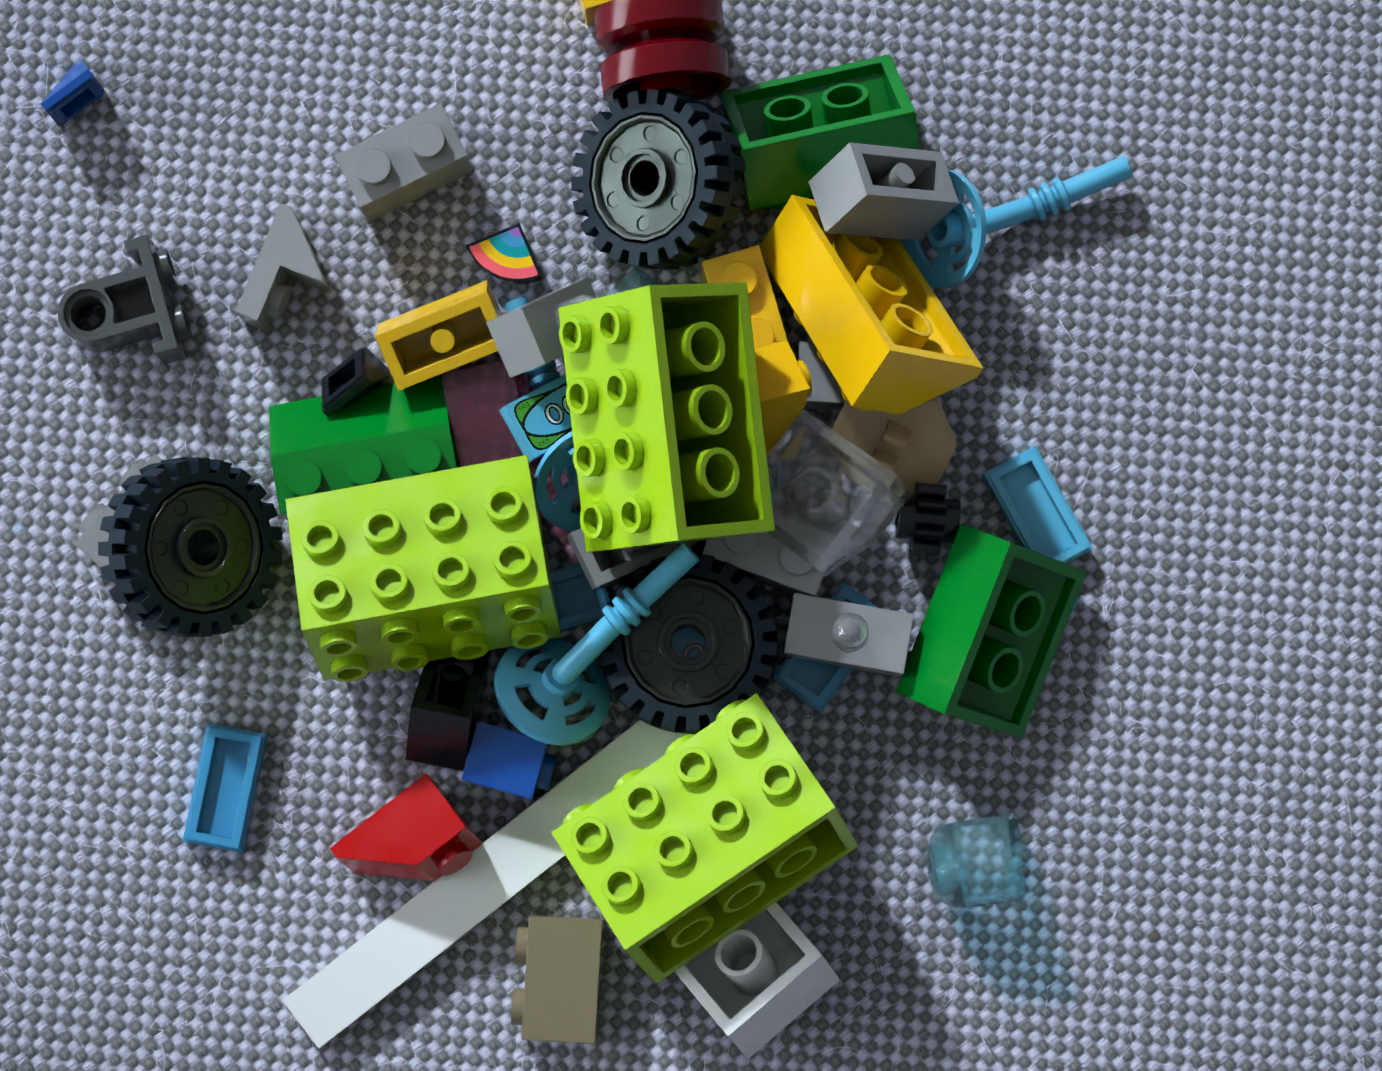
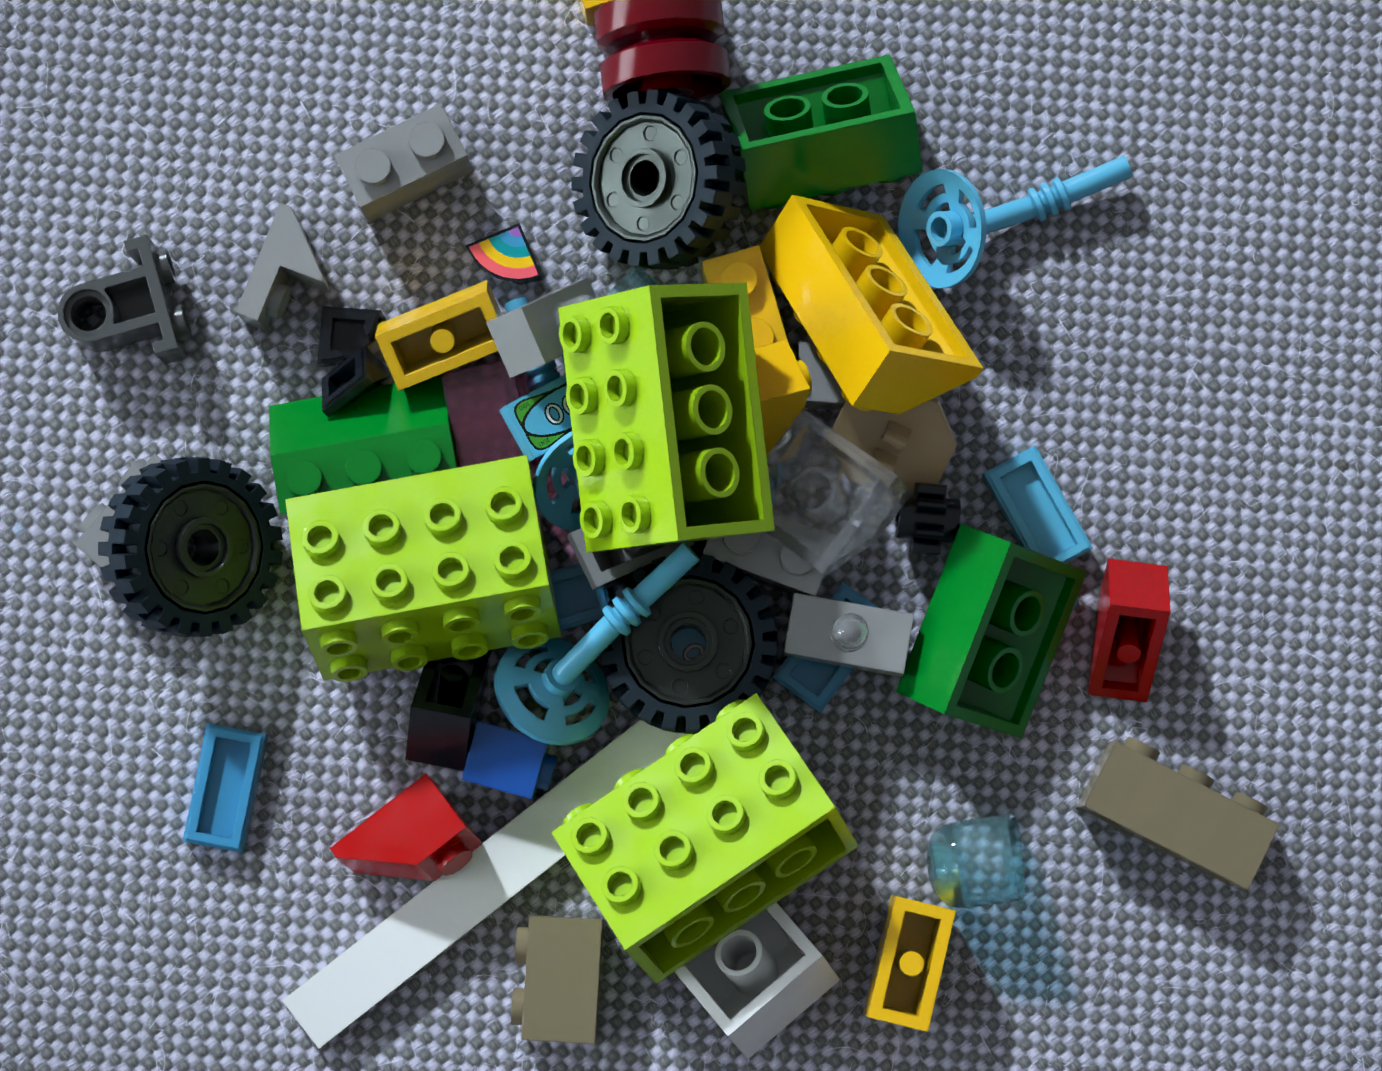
blue slope [41,60,105,126] -> none
light grey brick [808,143,959,240] -> none
none -> black tile [317,306,383,367]
none -> yellow brick [863,895,956,1032]
none -> dark tan brick [1076,737,1280,890]
none -> red slope [1088,558,1171,702]

